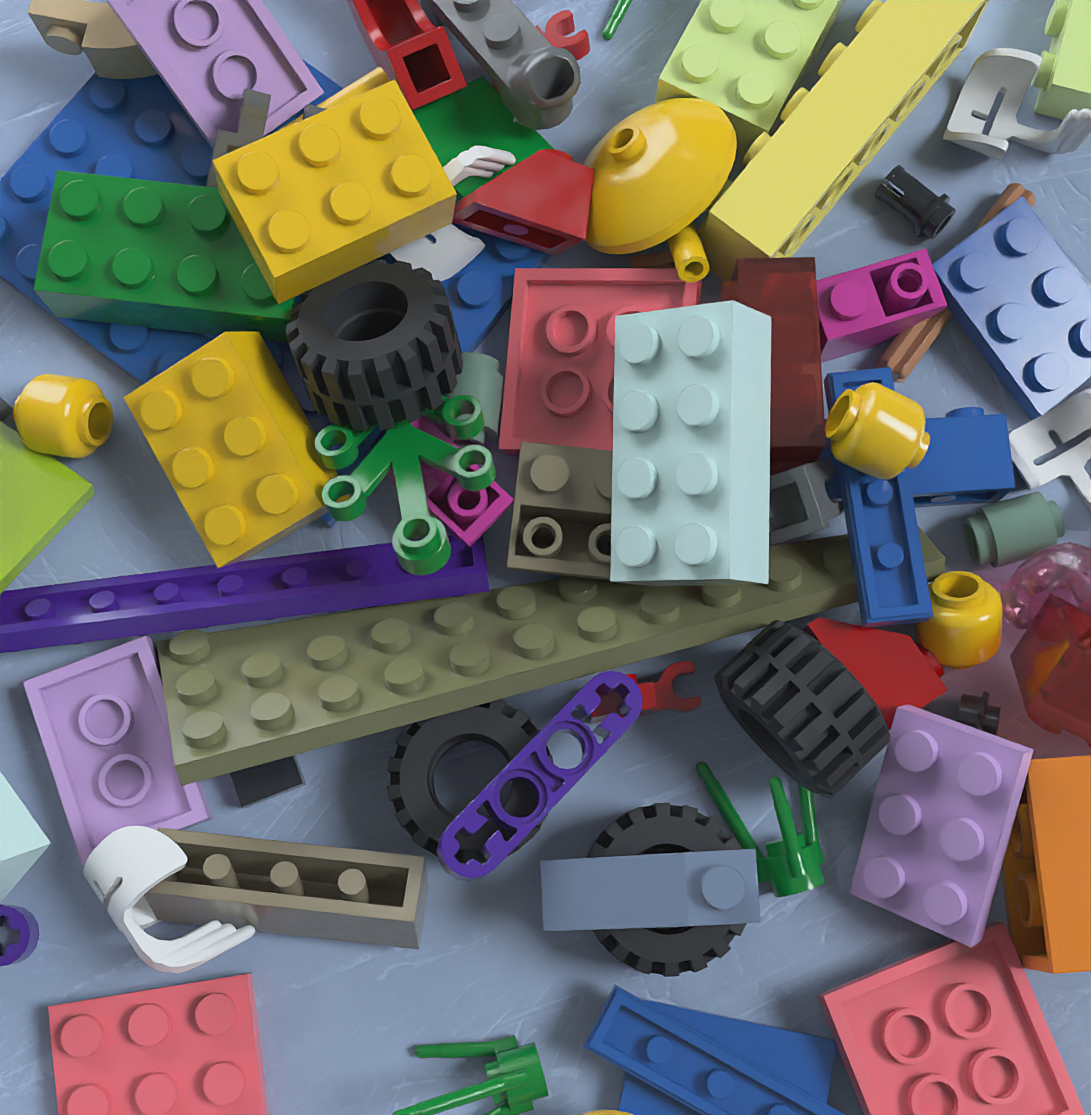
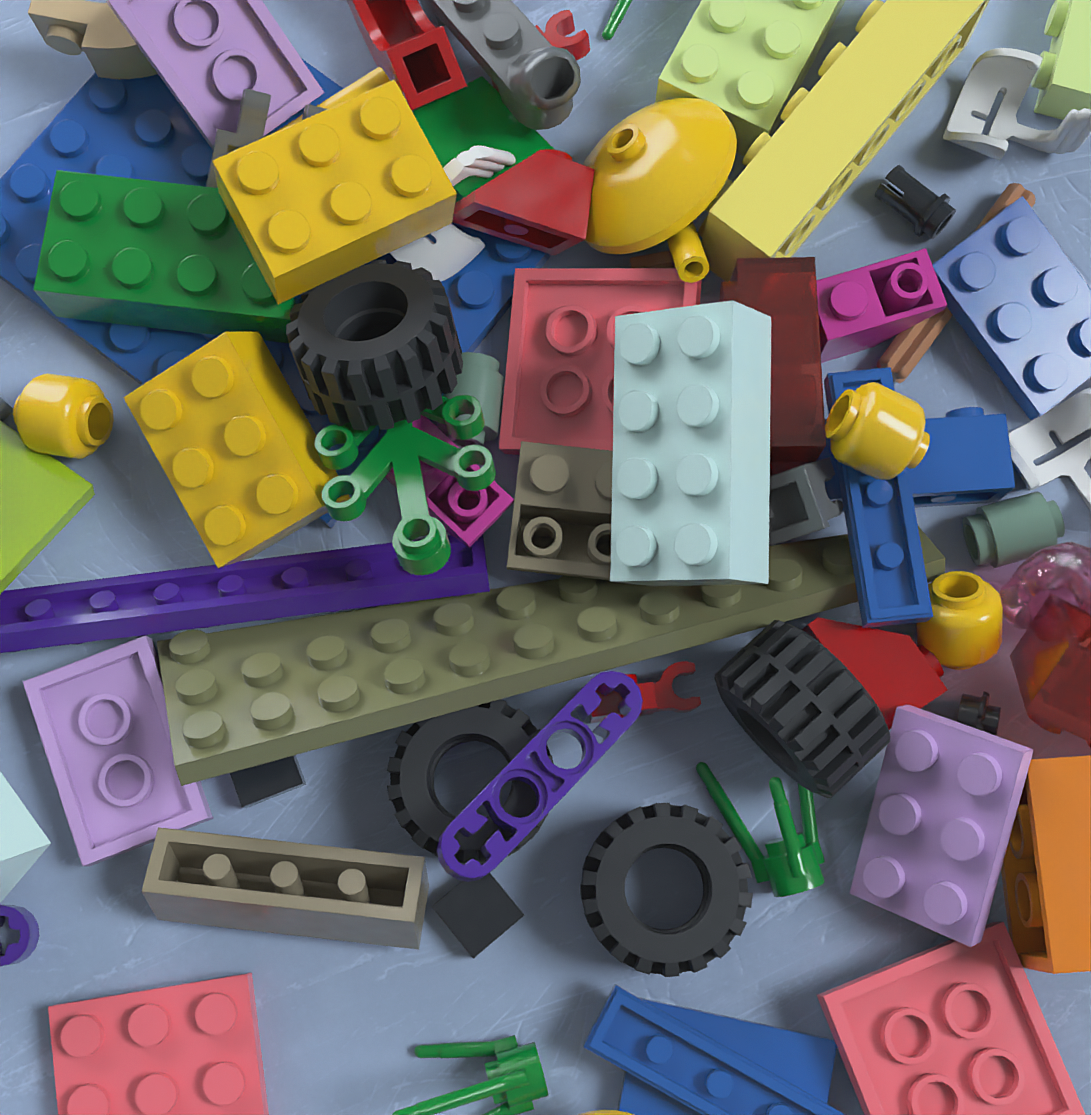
white helmet [83,826,255,973] -> none
sand blue slope [540,849,761,931] -> none
none -> black tile [432,864,524,959]

